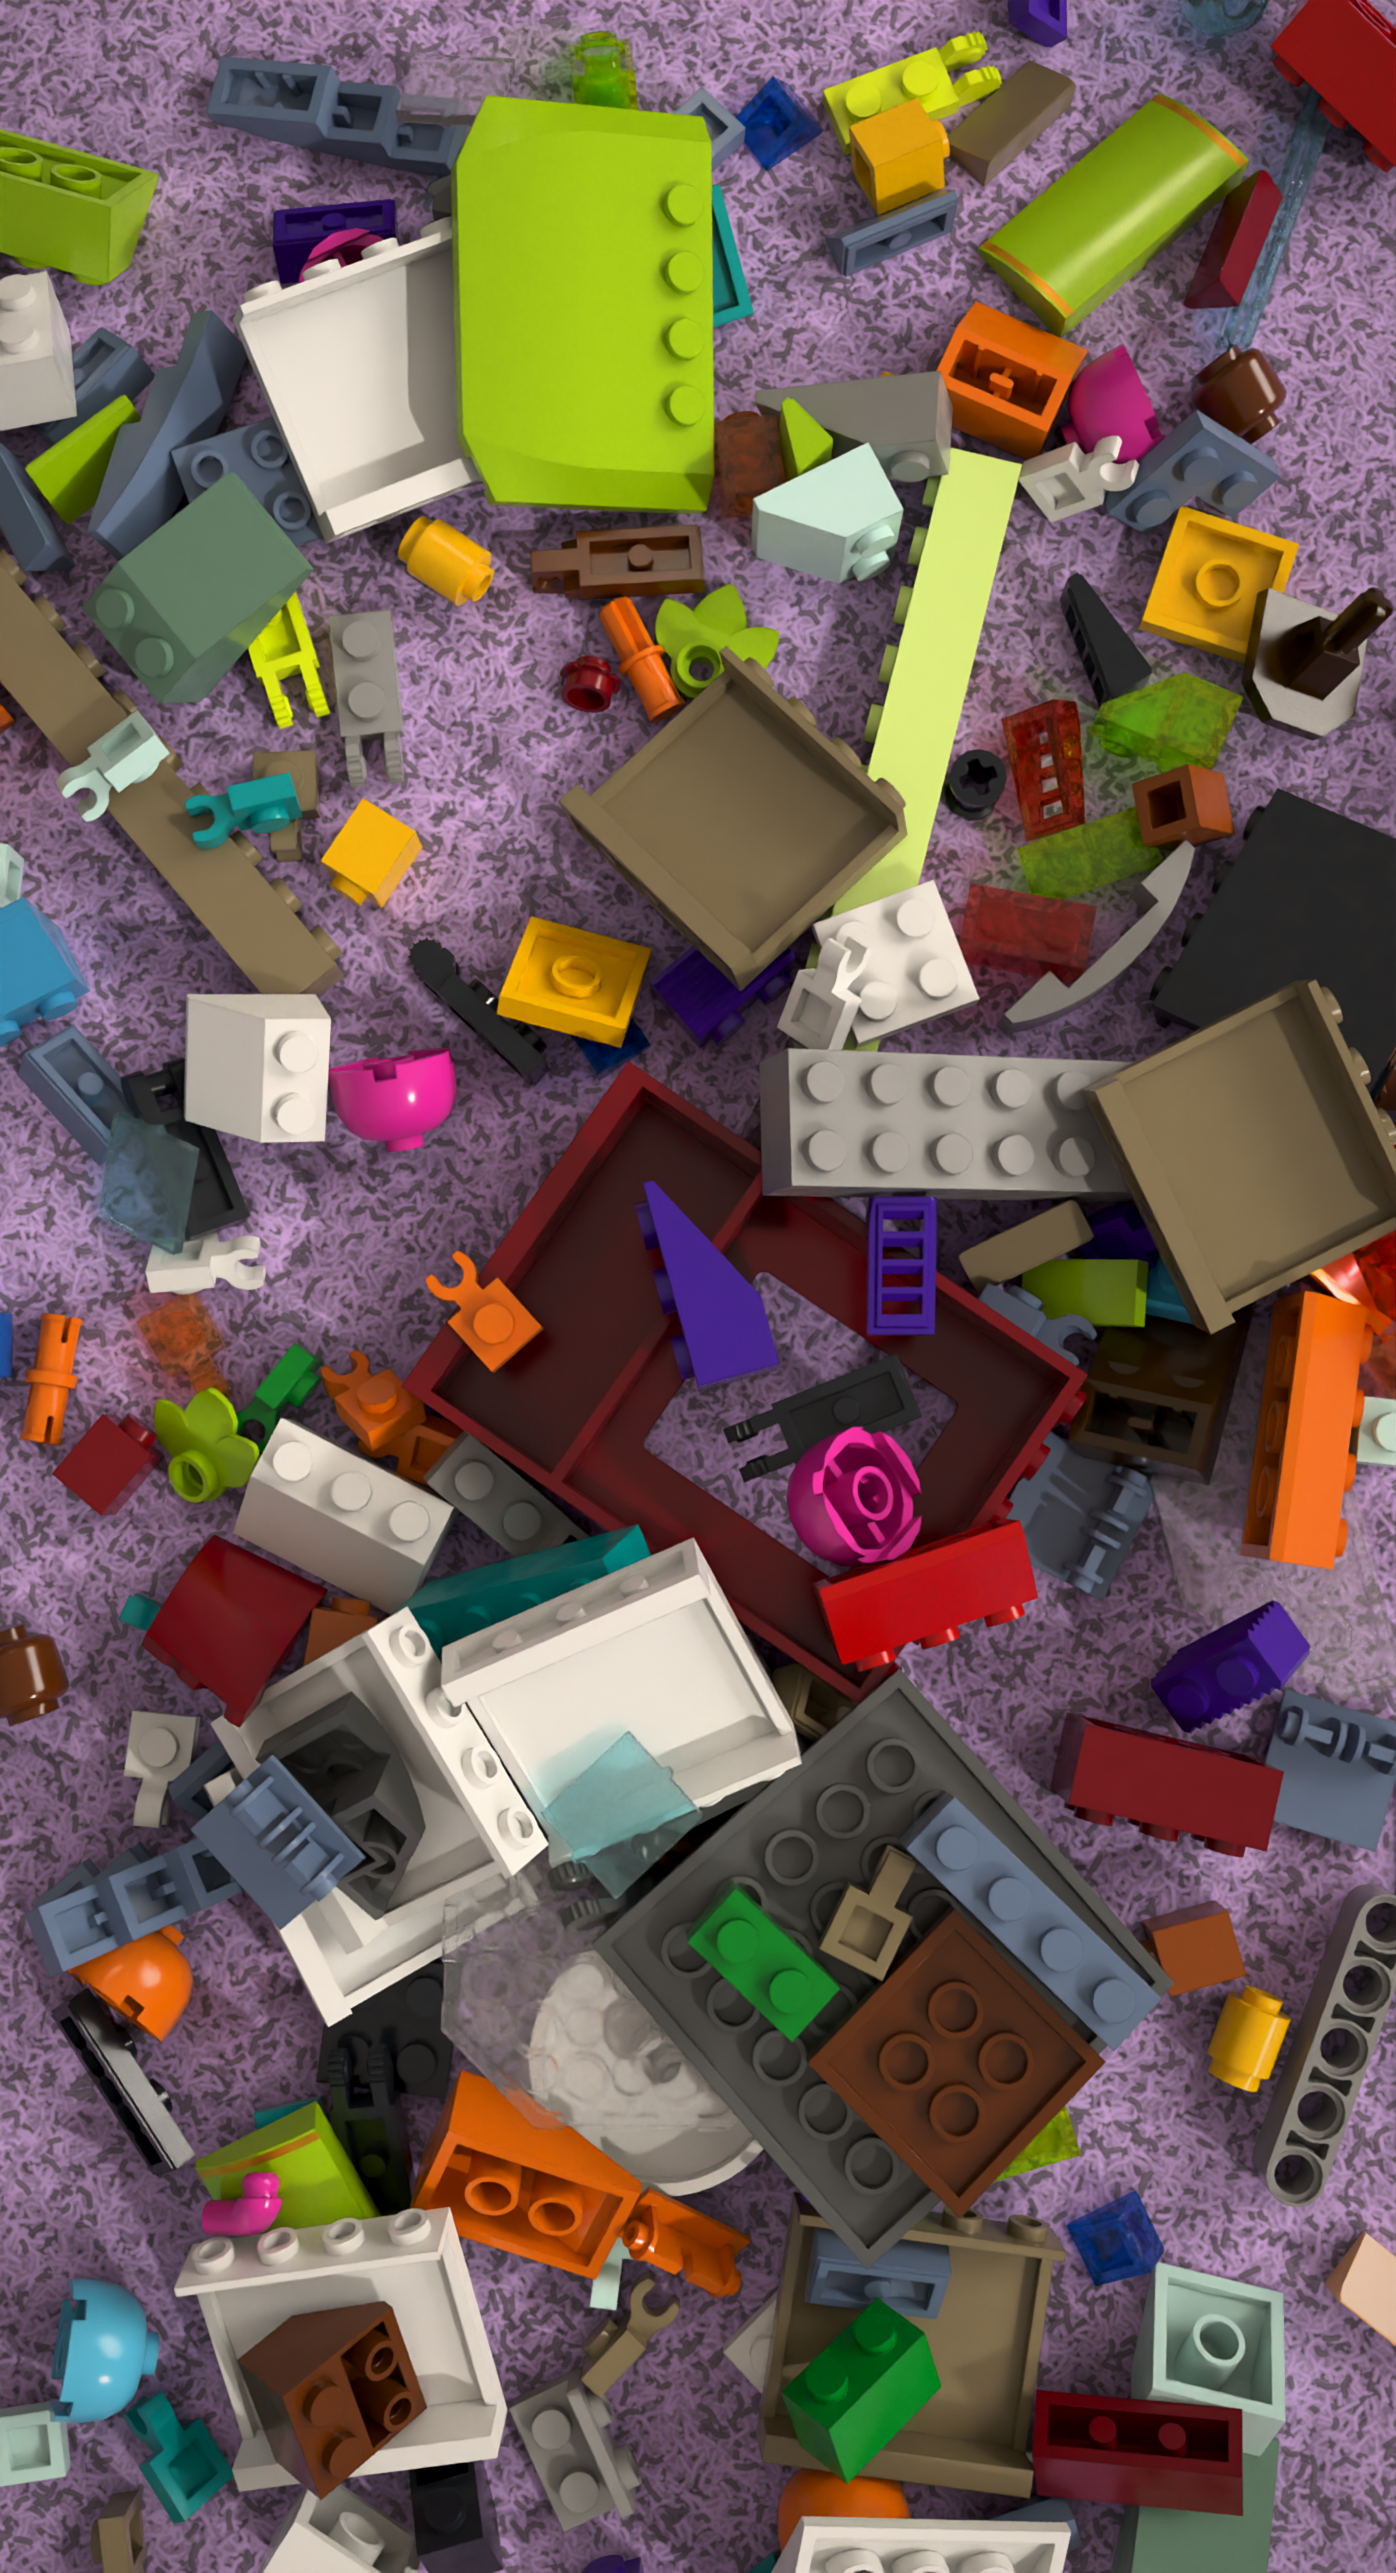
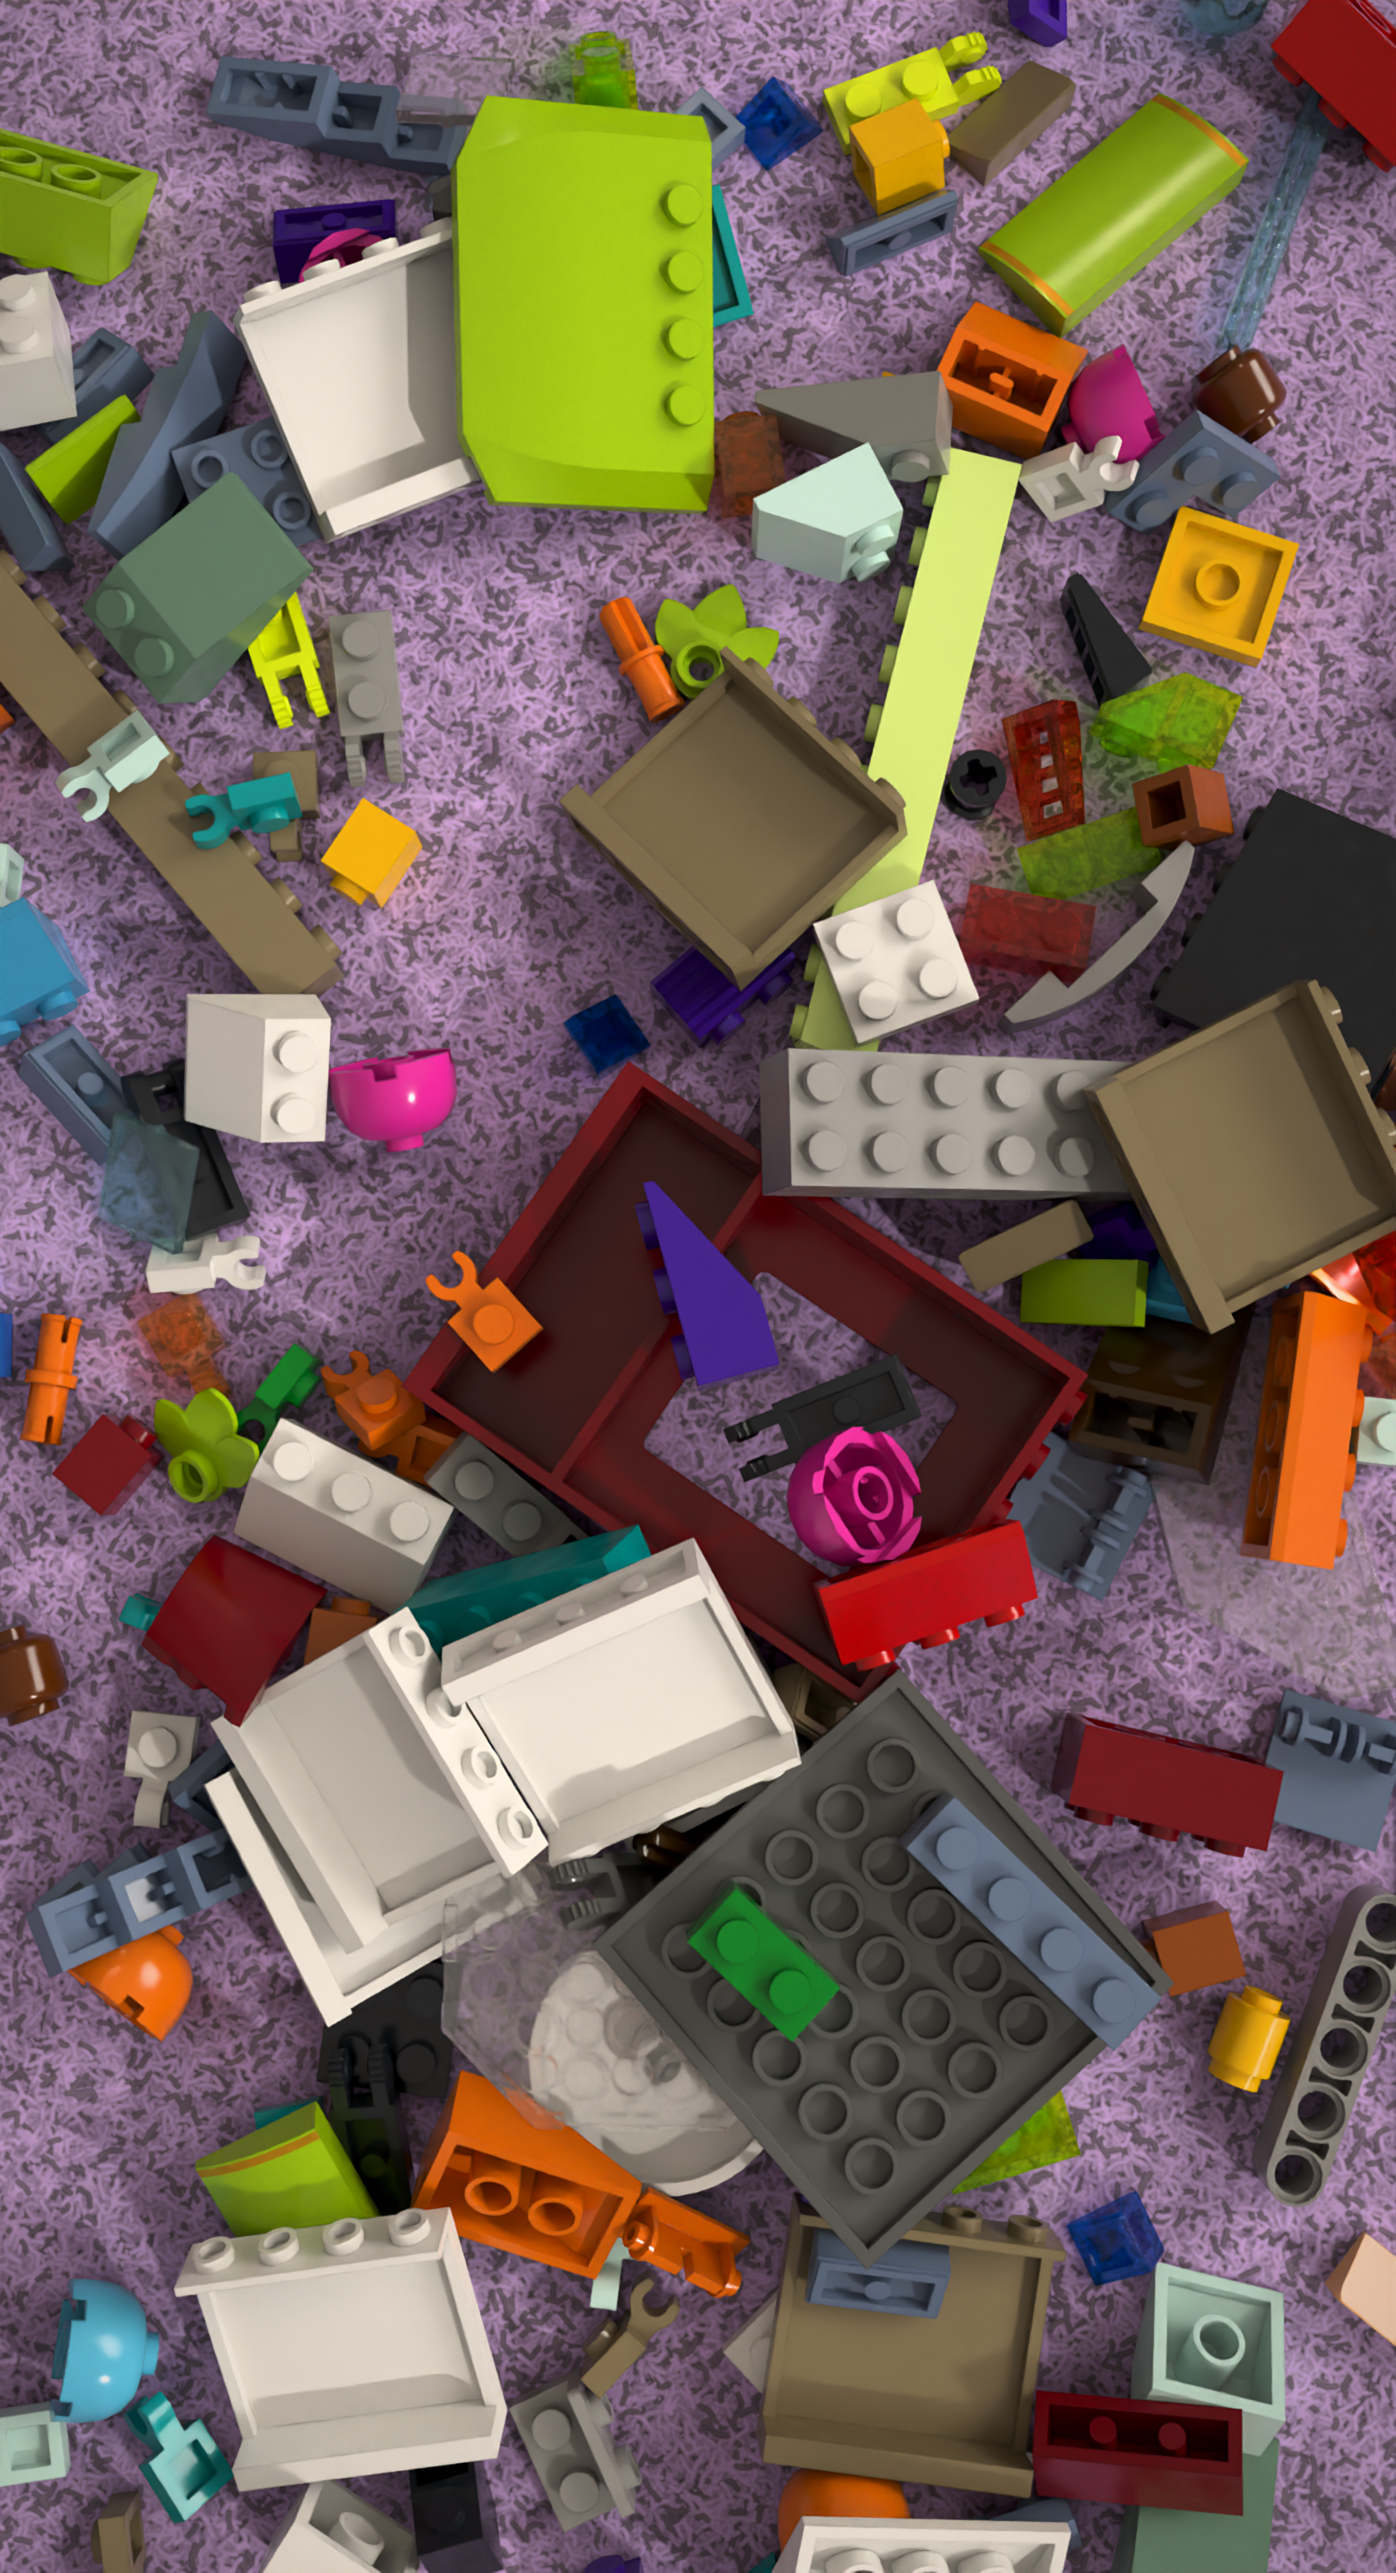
black plate [51,1987,196,2176] -> none
sand blue hinge [190,1754,365,1930] -> none
dark pink arm [202,2173,282,2236] -> none
reddish brown slope [237,2301,427,2500] -> none
dark grey slope [255,1691,426,1921] -> none
yellow brick [398,516,494,606] -> none
black hinge [408,937,550,1086] -> none
yellow plate [497,916,652,1048] -> none
reddish brown hinge [530,524,705,600] -> none
clear light blue piece [541,1731,705,1900] -> none
dark red plate [560,656,621,713] -> none
white plate [777,936,872,1050] -> none
lime slope [778,397,833,483] -> none
green brick [781,2298,942,2484] -> none
reddish brown plate [806,1906,1106,2219] -> none
dark tan plate [818,1844,916,1981] -> none
dark purple slope [866,1197,937,1335] -> none
sand blue plate [978,1283,1097,1367] -> none
dark purple brick [1150,1600,1311,1734] -> none
dark red slope [1183,170,1283,309] -> none
dark brown piece [1241,587,1393,741] -> none

